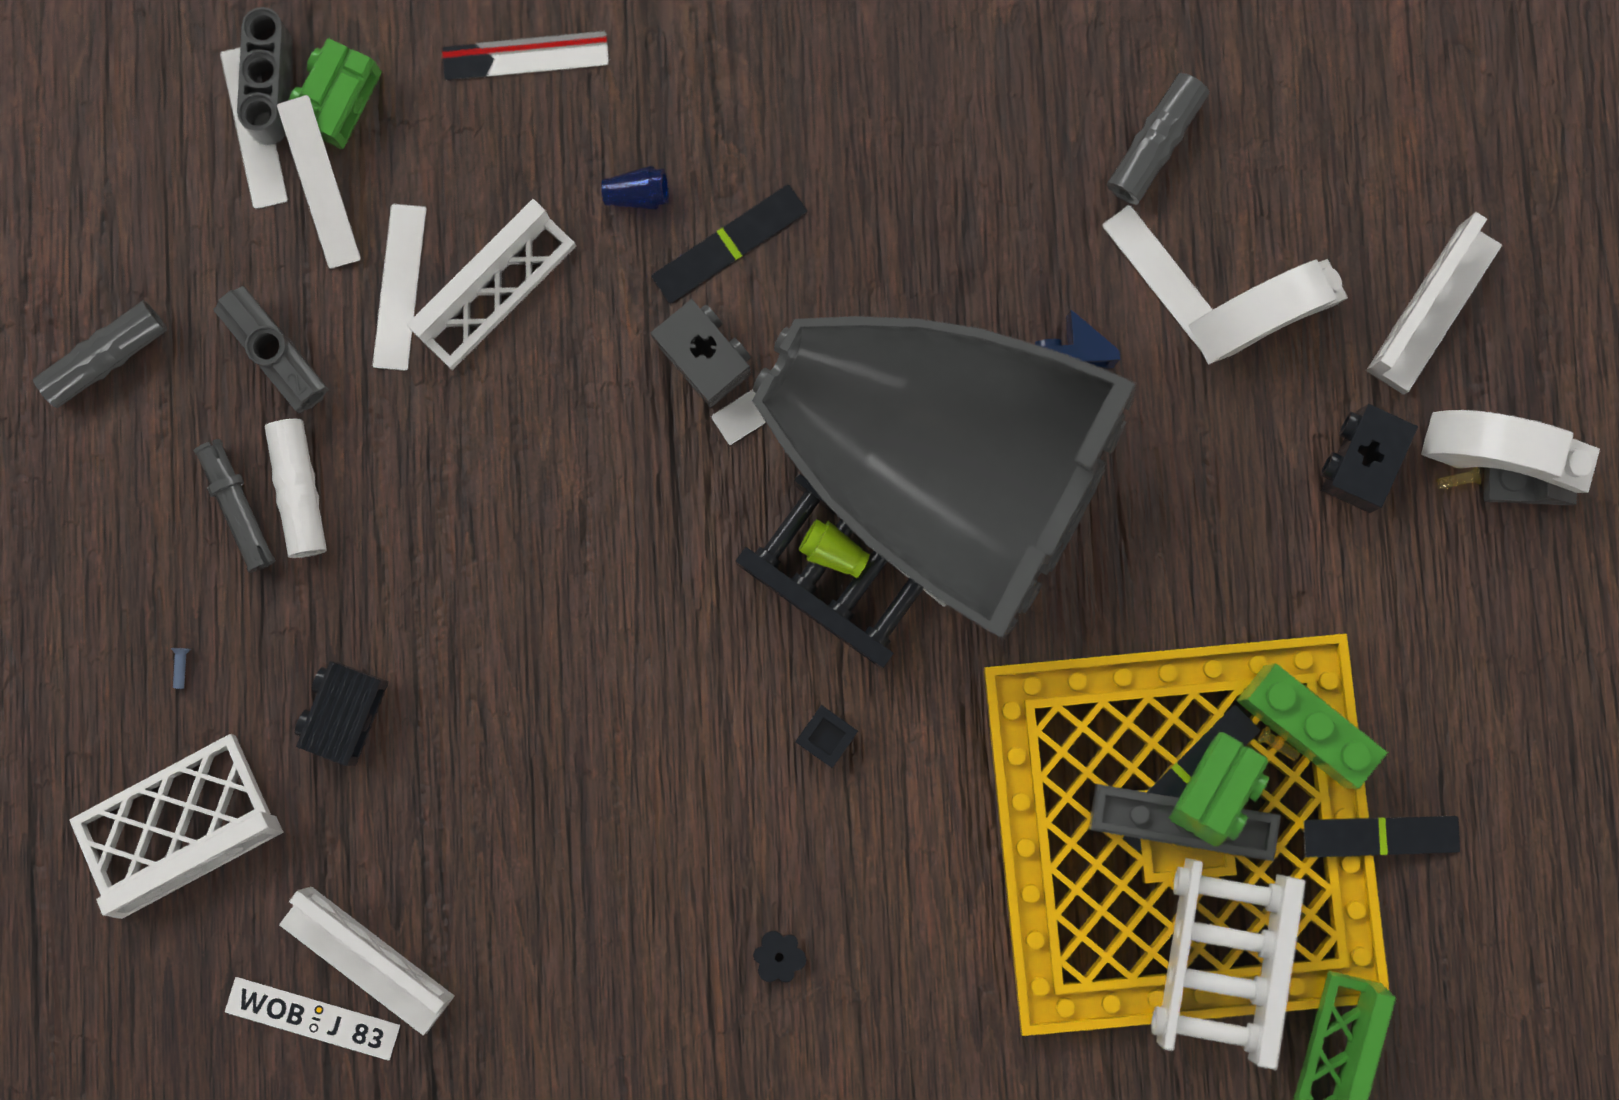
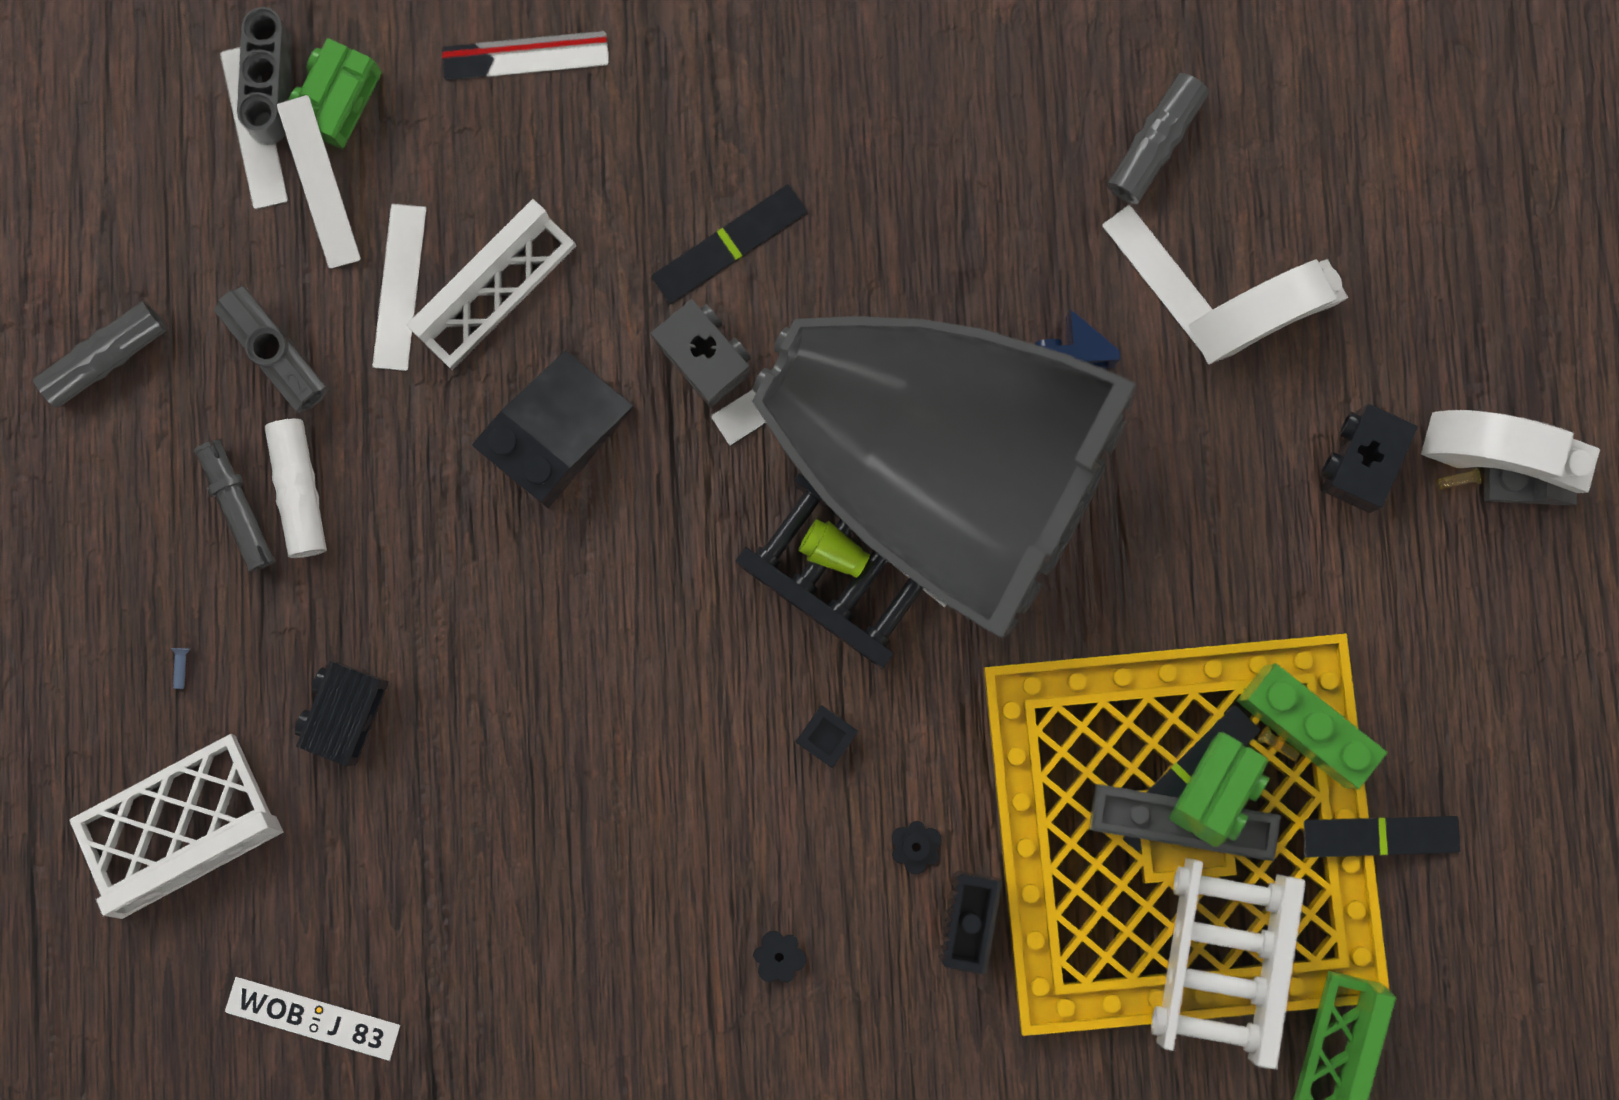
white fence [279,887,454,1036] -> none
clear blue cone [601,165,669,210] -> none
white fence [1366,212,1502,395] -> none
none -> black slope [472,350,634,509]
none -> black plant [891,821,941,874]
none -> black brick [938,871,1003,975]

